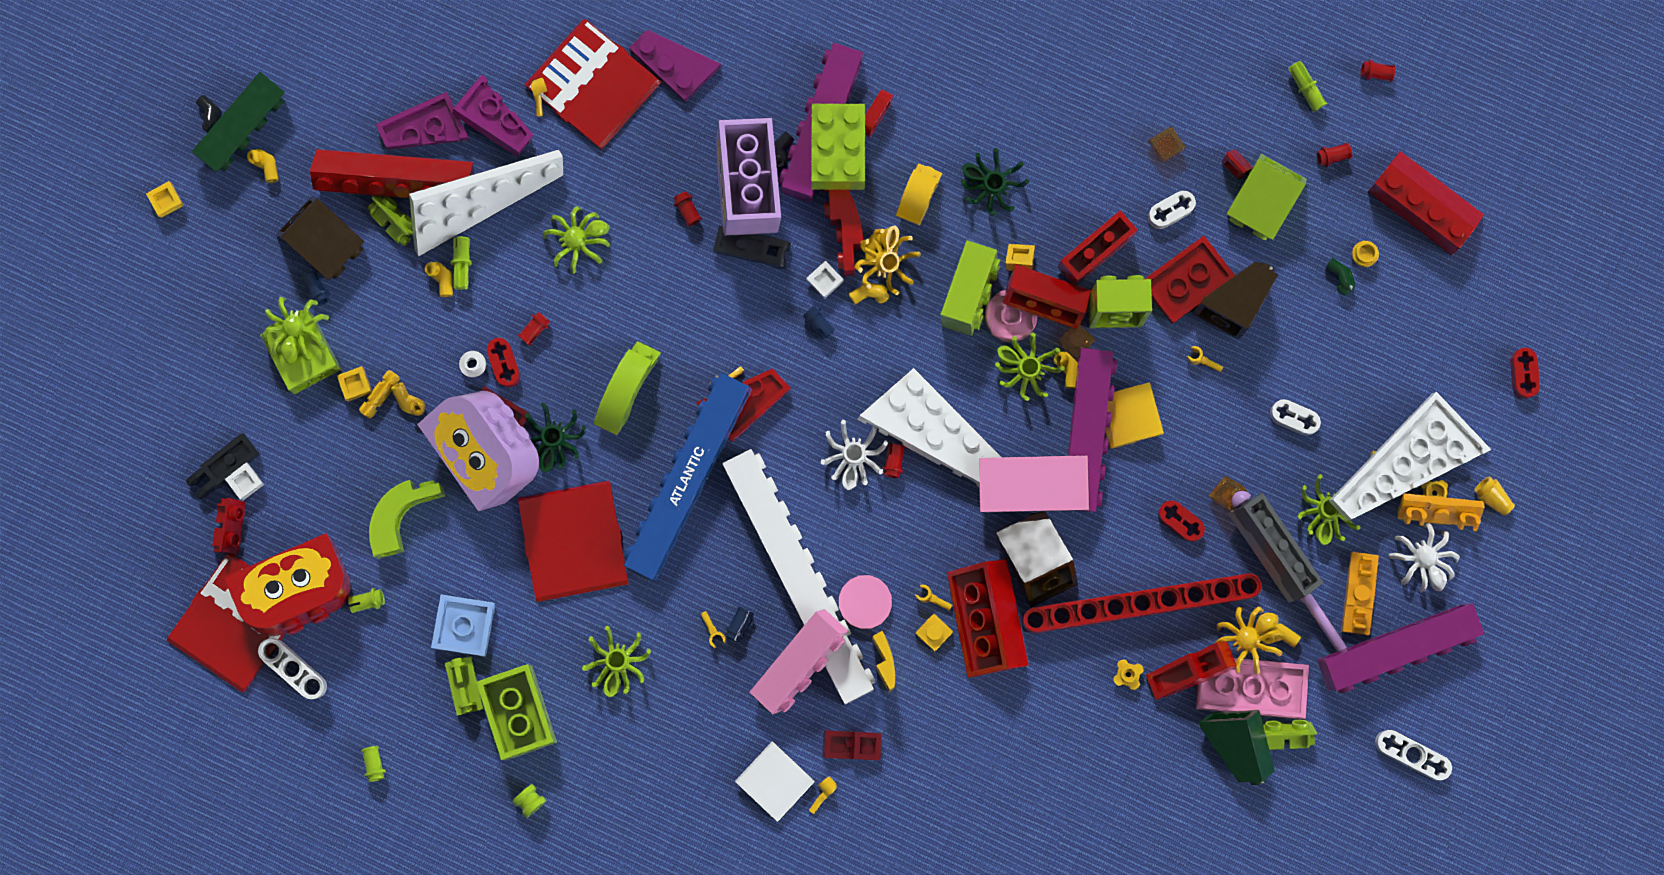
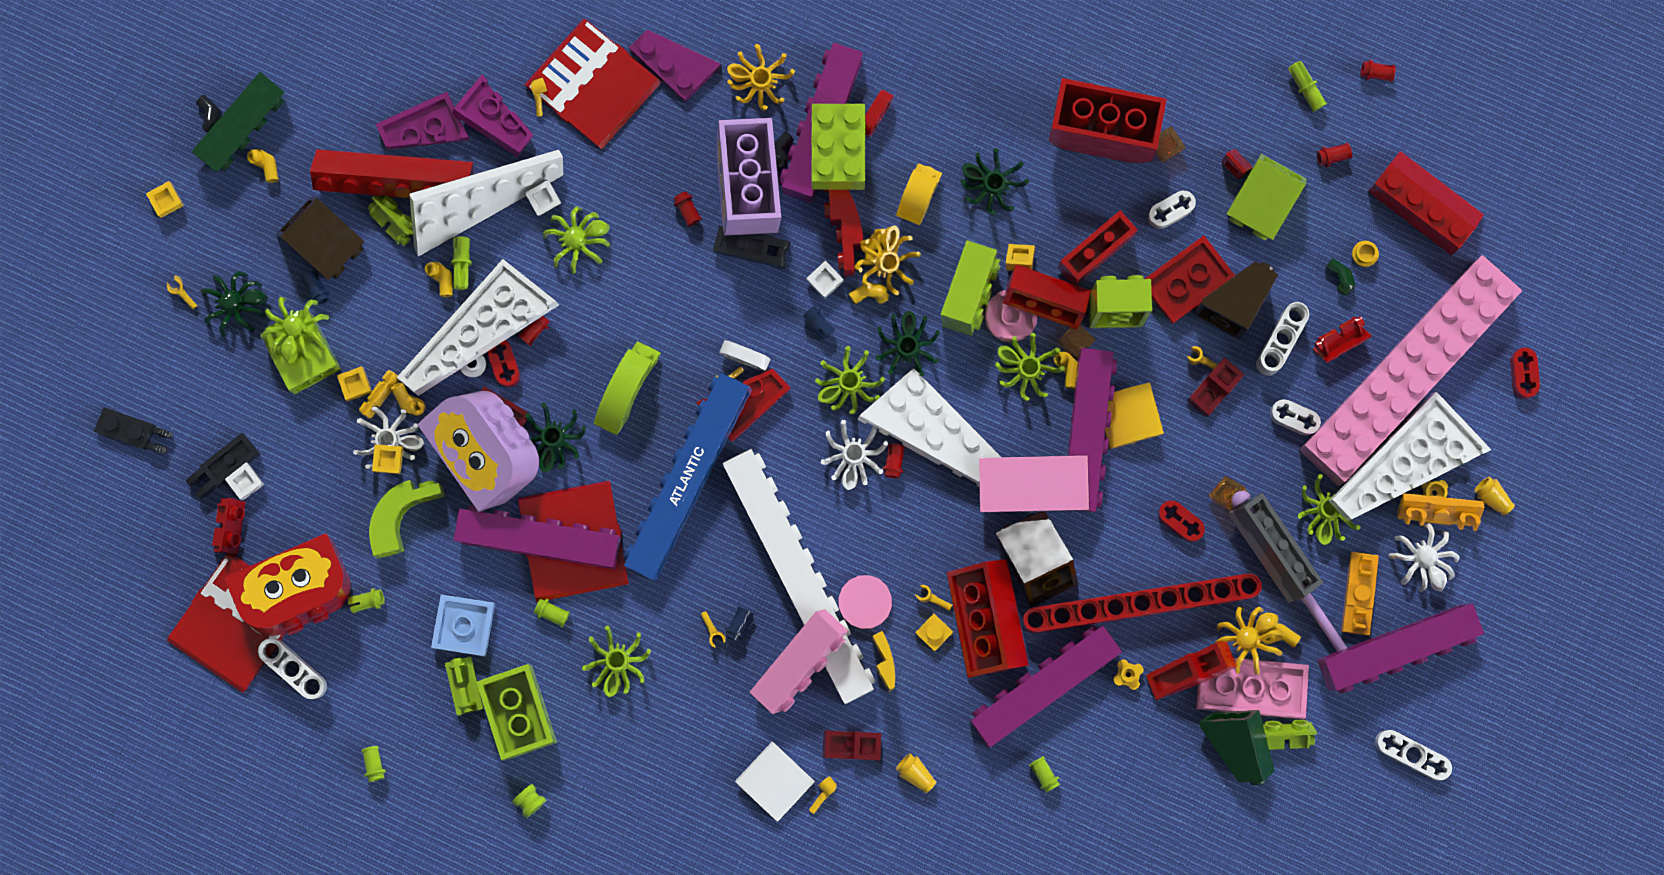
none -> black hinge [94,407,173,454]
none -> yellow hand [167,276,197,310]
none -> dark green animal [200,271,268,337]
none -> white animal [353,407,424,469]
none -> yellow plate [372,444,403,474]
none -> white wing [397,259,559,396]
none -> magenta brick [453,506,621,570]
none -> white plate [525,180,561,216]
none -> lime pin [534,599,570,628]
none -> white beam [719,340,771,372]
none -> yellow animal [727,44,795,112]
none -> lime animal [815,346,885,415]
none -> dark green animal [876,310,940,377]
none -> yellow cone [896,753,936,793]
none -> magenta brick [969,625,1122,748]
none -> lime pin [1029,756,1060,793]
none -> red brick [1048,78,1167,163]
none -> dark red slope [1187,357,1245,417]
none -> white beam [1256,302,1309,376]
none -> bright pink brick [1299,255,1522,486]
none -> red hinge [1313,316,1372,363]

